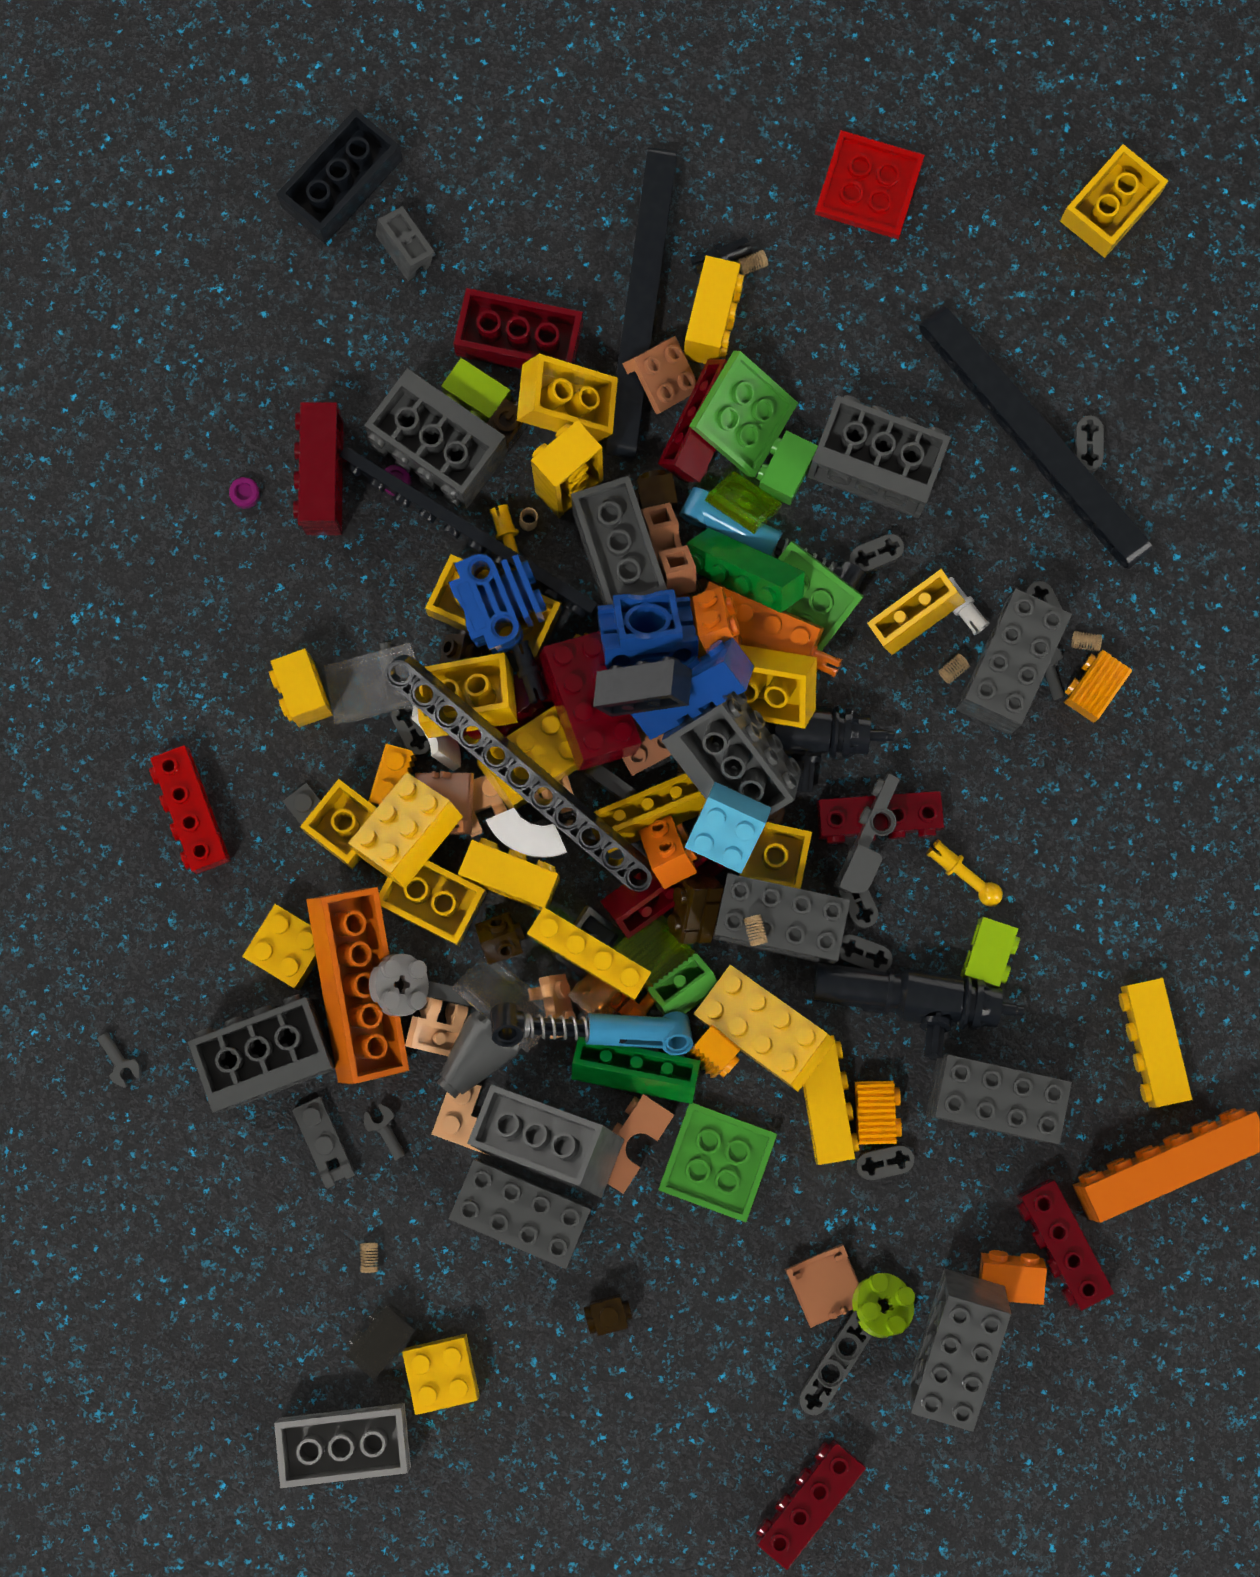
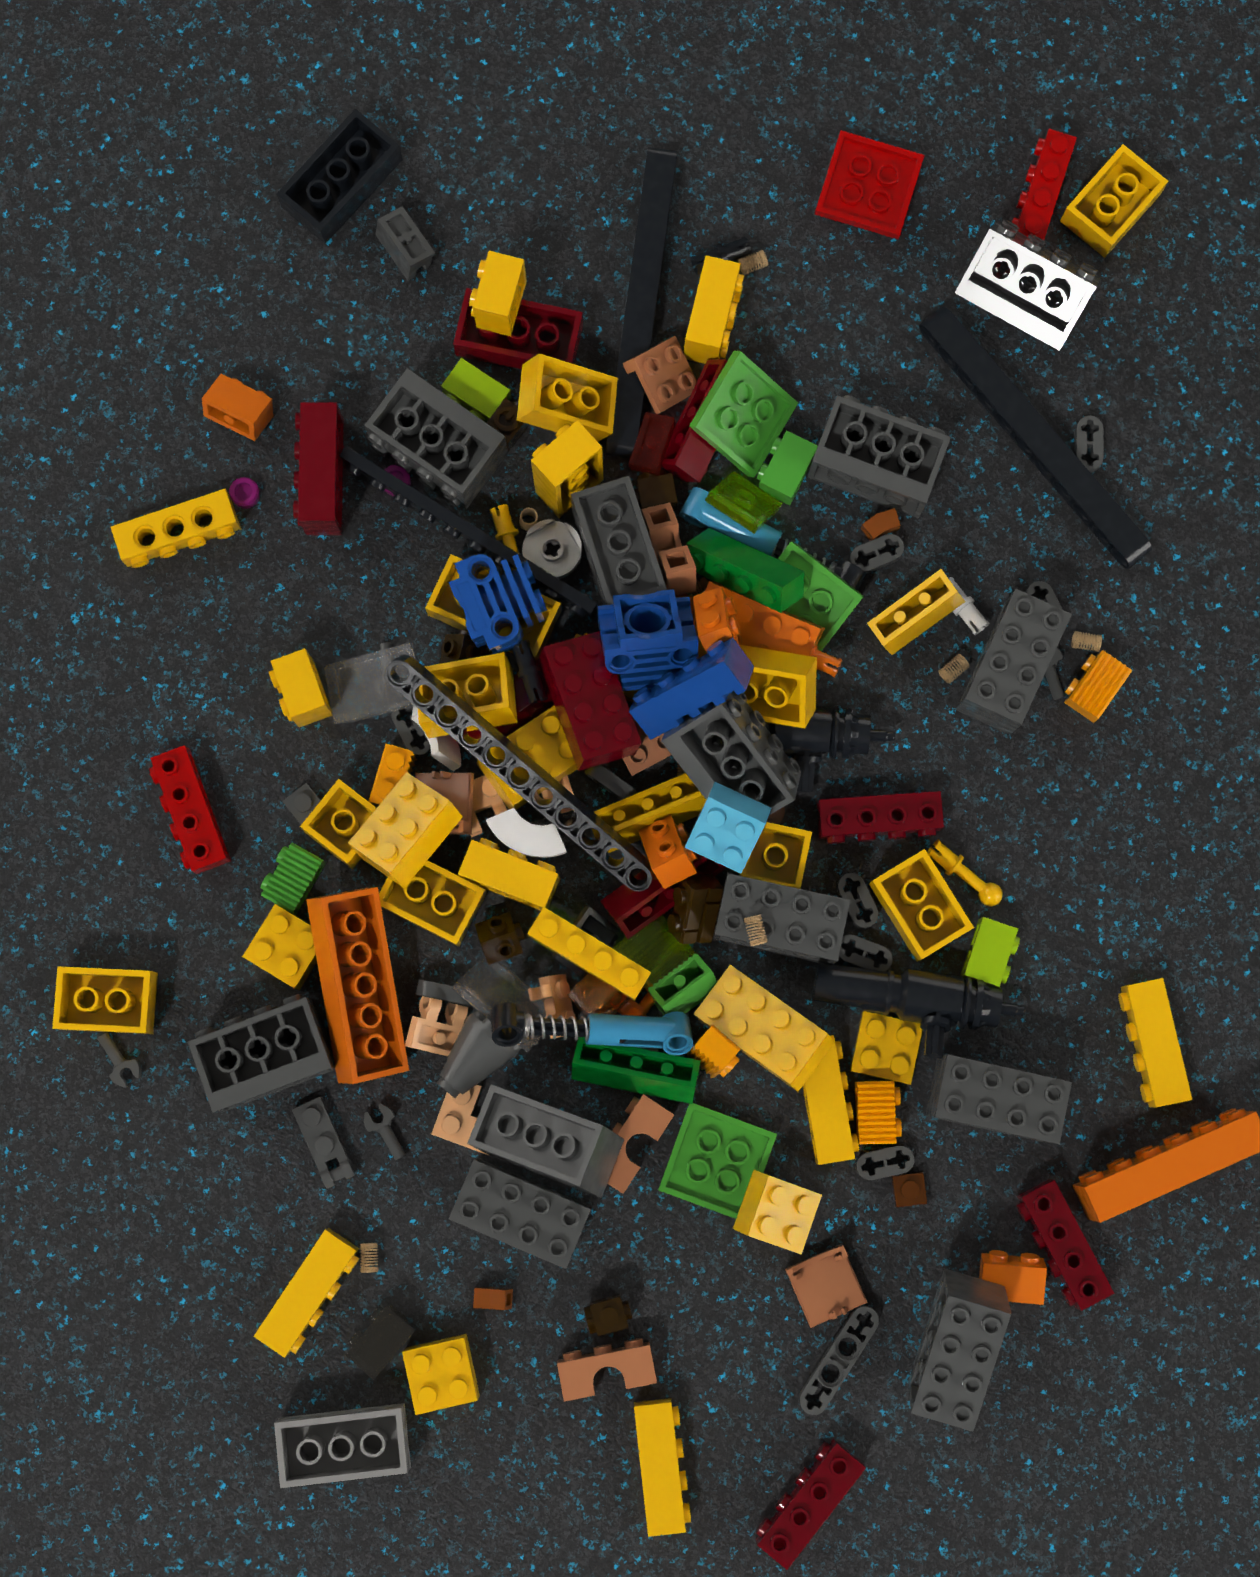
light grey plate [369,954,429,1016] -> none
black brick [593,657,692,717] -> none
dark grey plate [833,774,900,893] -> none
lime plate [852,1273,915,1338] -> none
none -> yellow brick [52,966,158,1034]
none -> yellow brick [111,489,241,568]
none -> orange brick [202,374,274,441]
none -> yellow brick [253,1228,360,1358]
none -> bright green brick [260,843,327,915]
none -> yellow brick [469,251,527,337]
none -> dark orange piece [473,1287,513,1310]
none -> white plate [522,519,582,579]
none -> nougat arch [557,1338,657,1402]
none -> clear red plate [629,412,676,475]
none -> yellow brick [634,1398,691,1537]
none -> yellow brick [733,1170,822,1254]
none -> yellow plate [850,1011,922,1085]
none -> dark orange piece [861,508,901,541]
none -> yellow brick [869,849,974,962]
none -> reddish brown plate [891,1172,927,1207]
none -> brick [955,220,1102,351]
none -> red brick [1012,129,1077,240]

